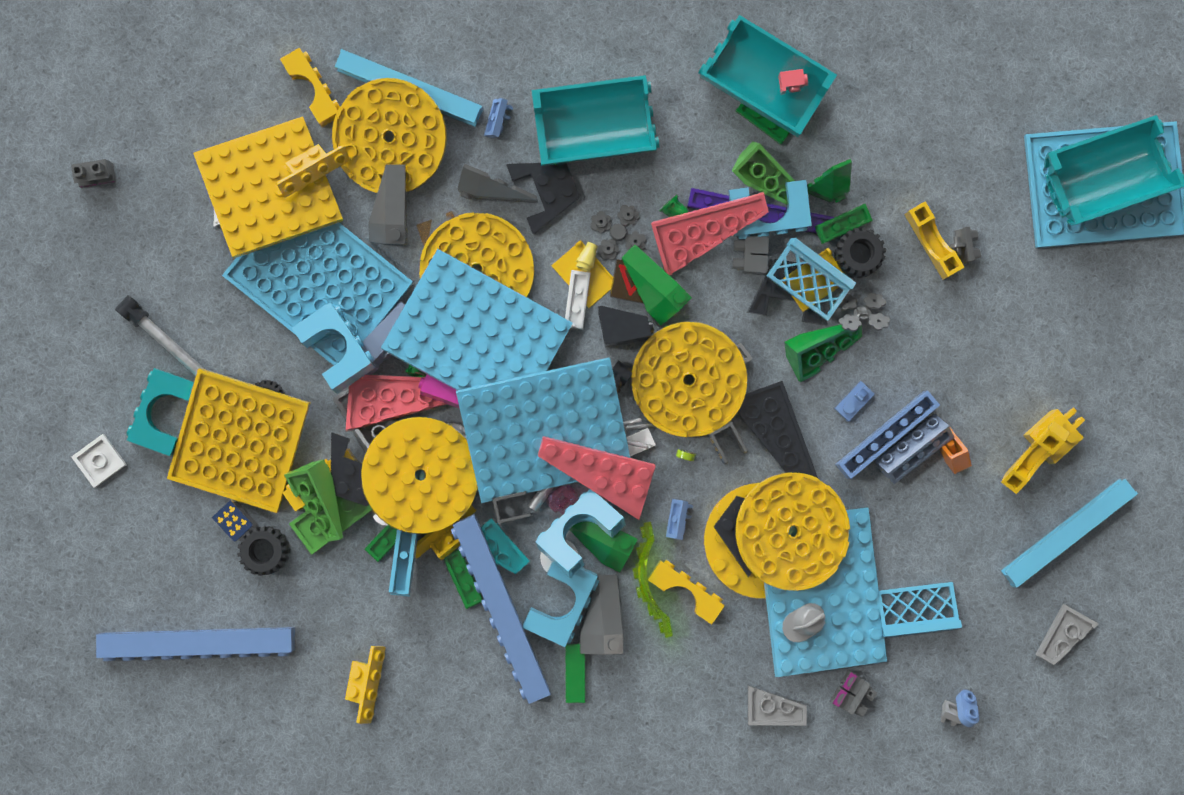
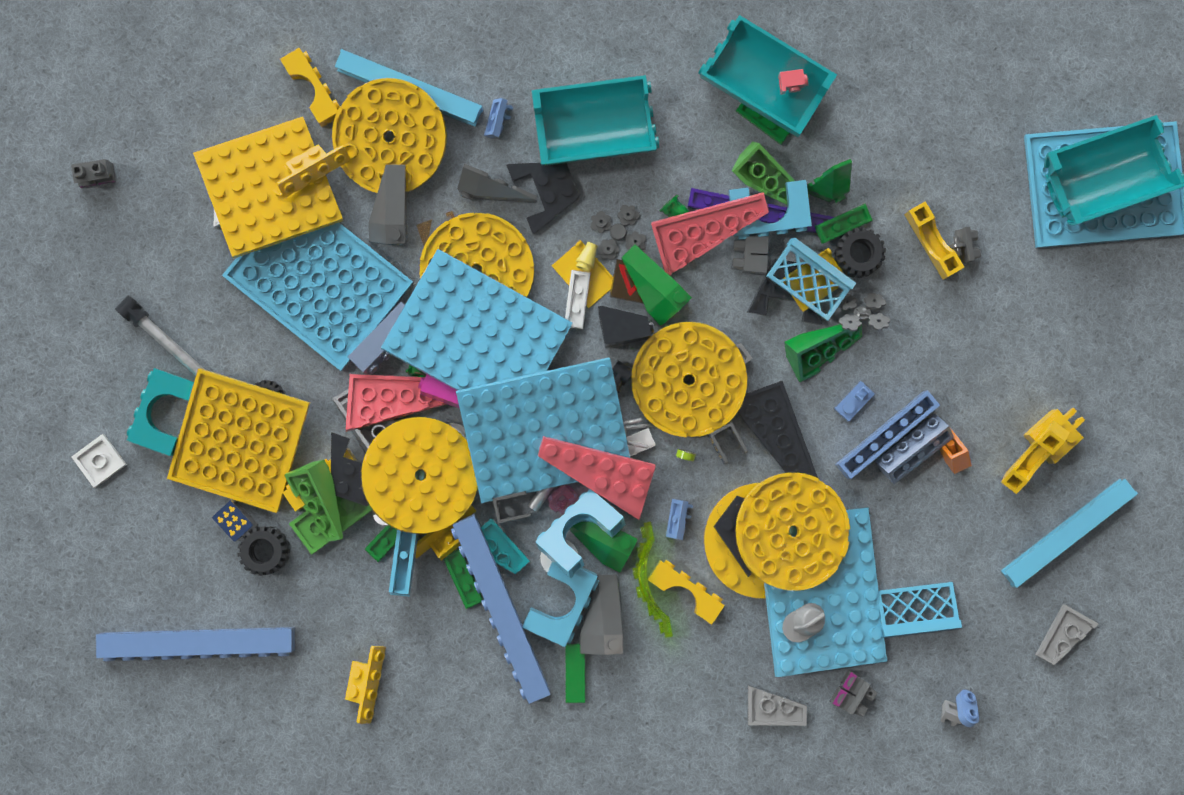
medium azure arch [292,302,376,394] -> none

